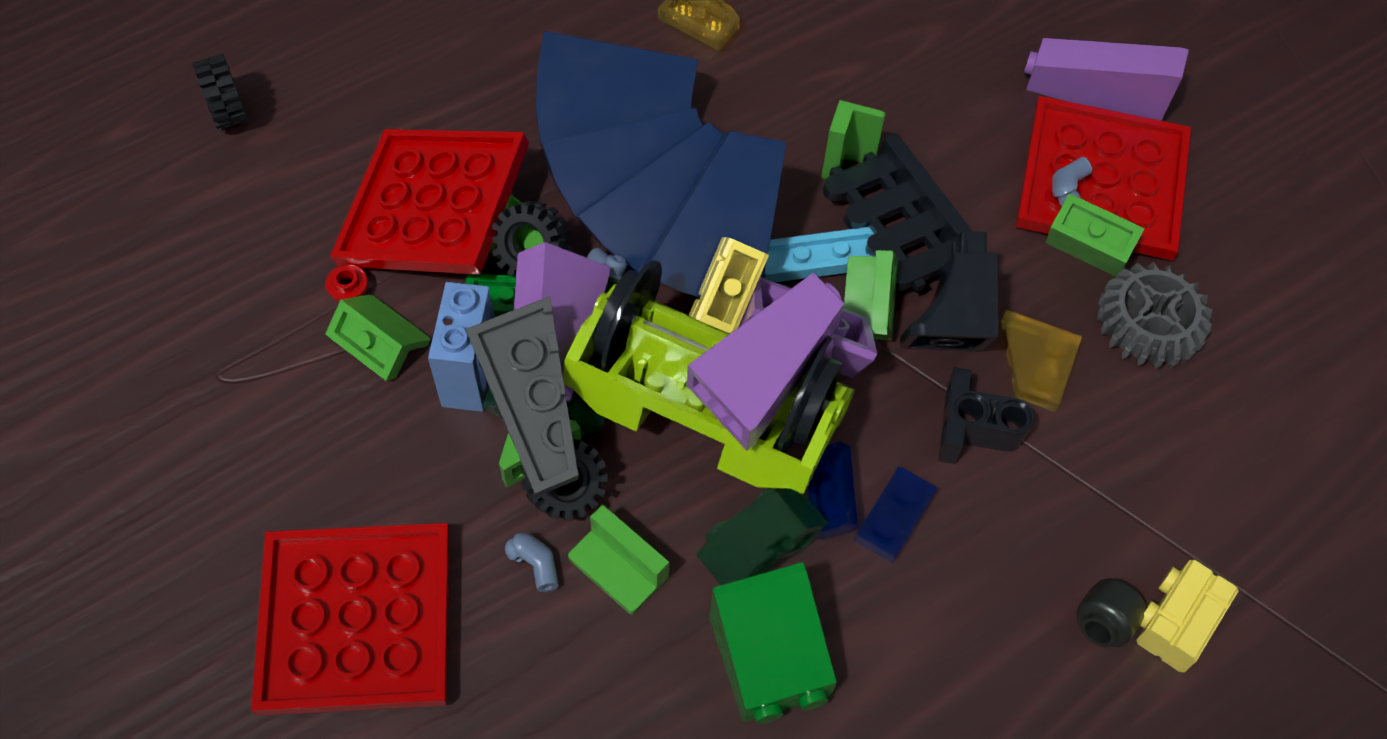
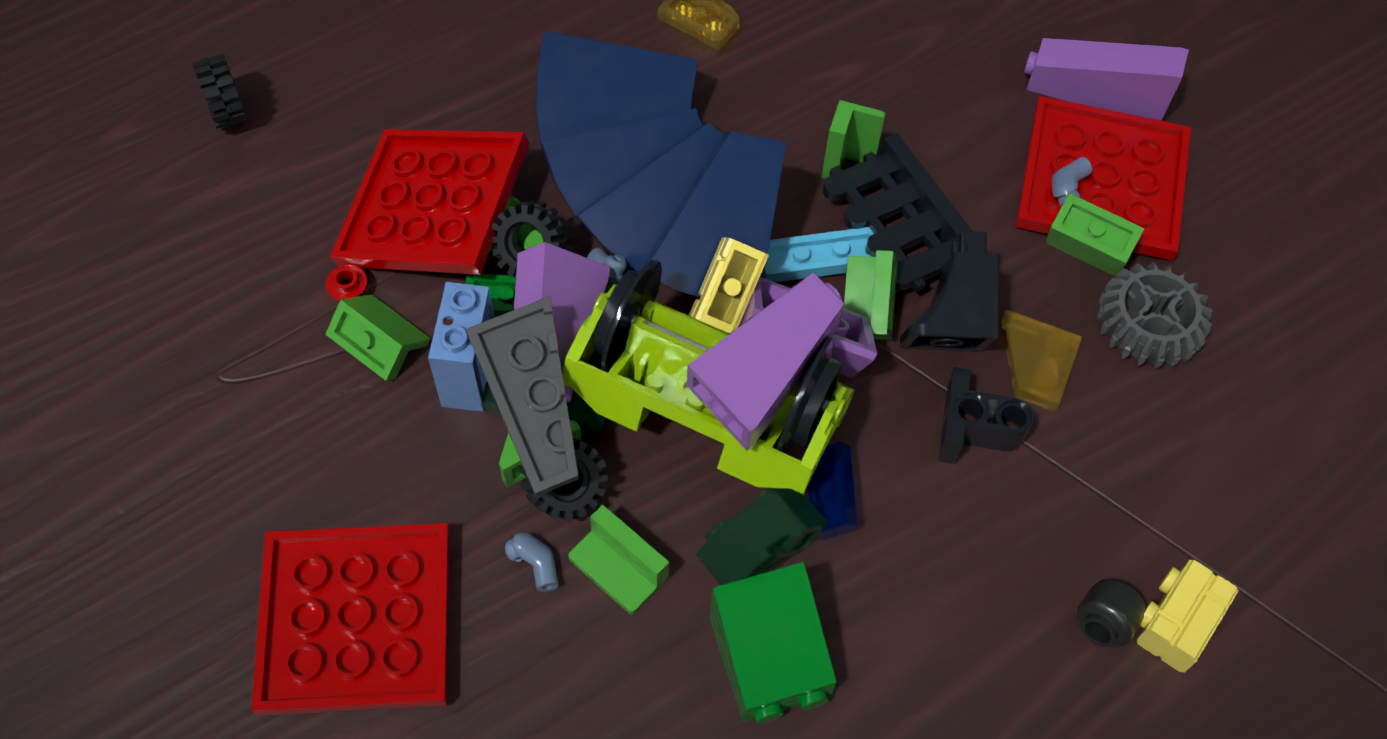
clear blue plate [854,466,937,563] -> none

